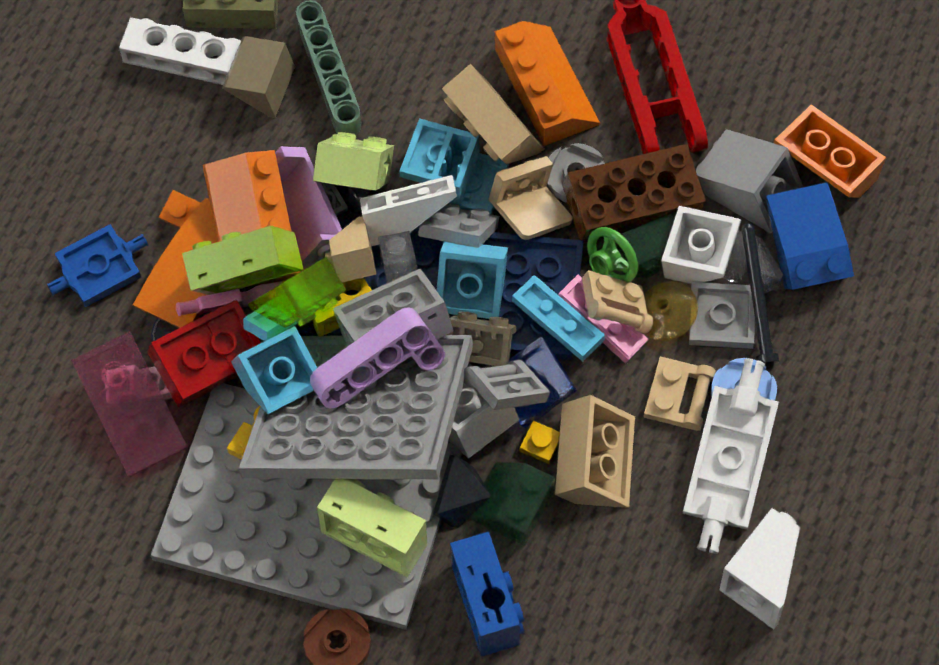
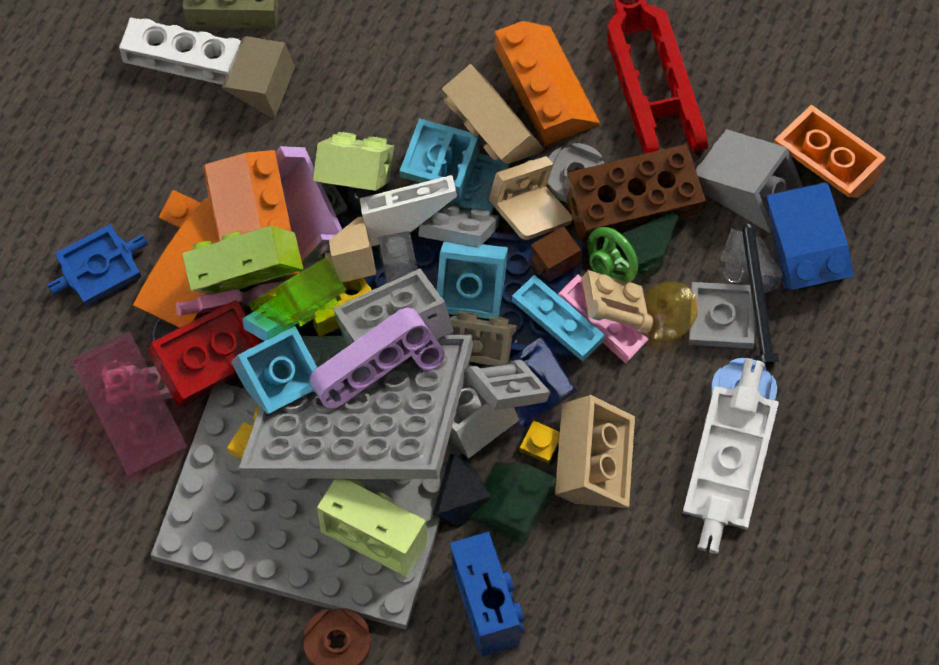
sand green beam [296,0,362,135] -> none
tan plate [644,356,716,431] -> none
white slope [661,206,741,284] -> none
white slope [719,508,800,629] -> none
none -> reddish brown brick [529,226,581,283]

